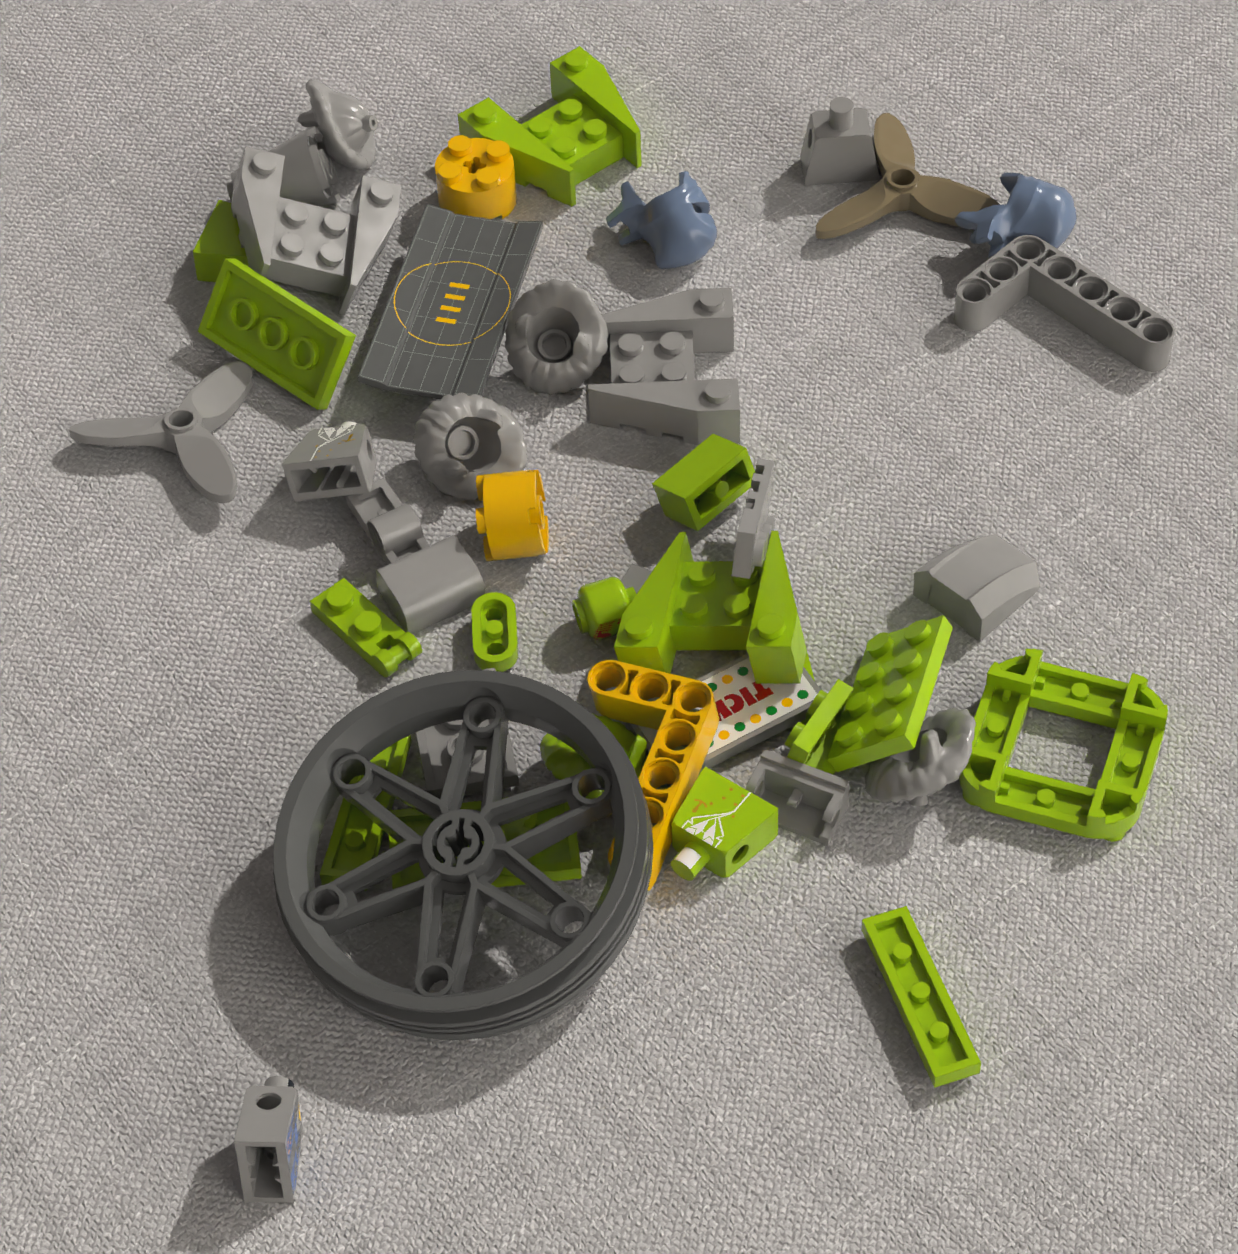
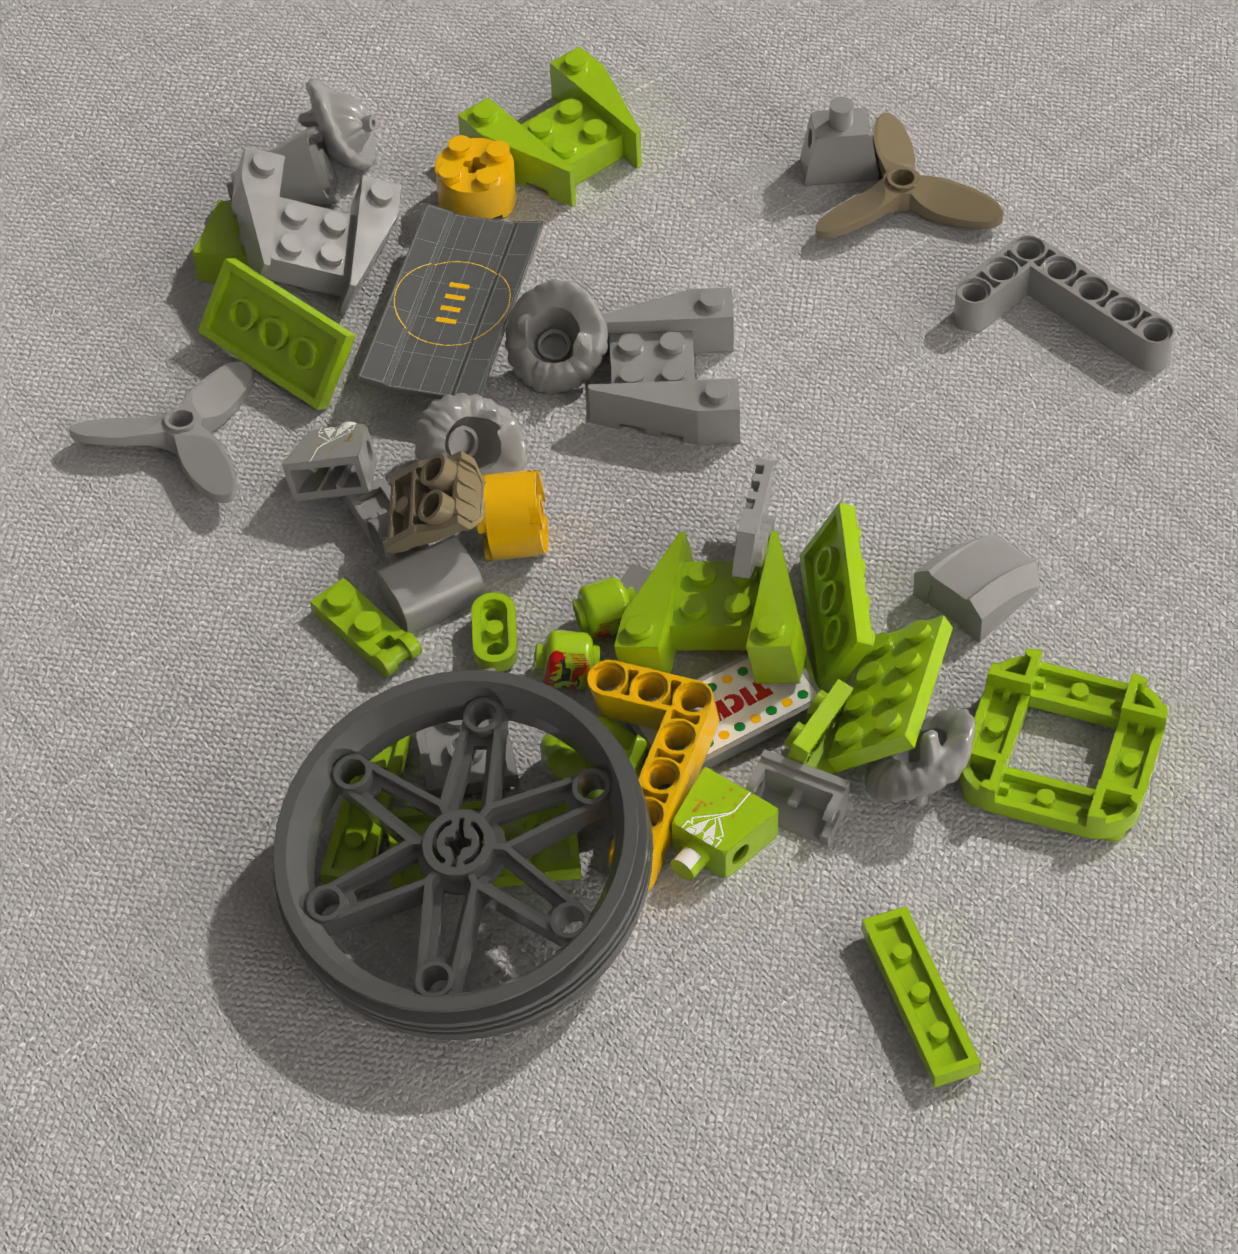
light grey torso [234,1076,303,1203] -> none
sand blue piece [606,171,718,269] -> none
lime brick [652,434,755,531] -> none
sand blue piece [955,173,1077,258] -> none
none -> dark tan slope [384,451,485,554]
none -> lime head [533,629,600,690]
none -> lime plate [799,502,875,693]

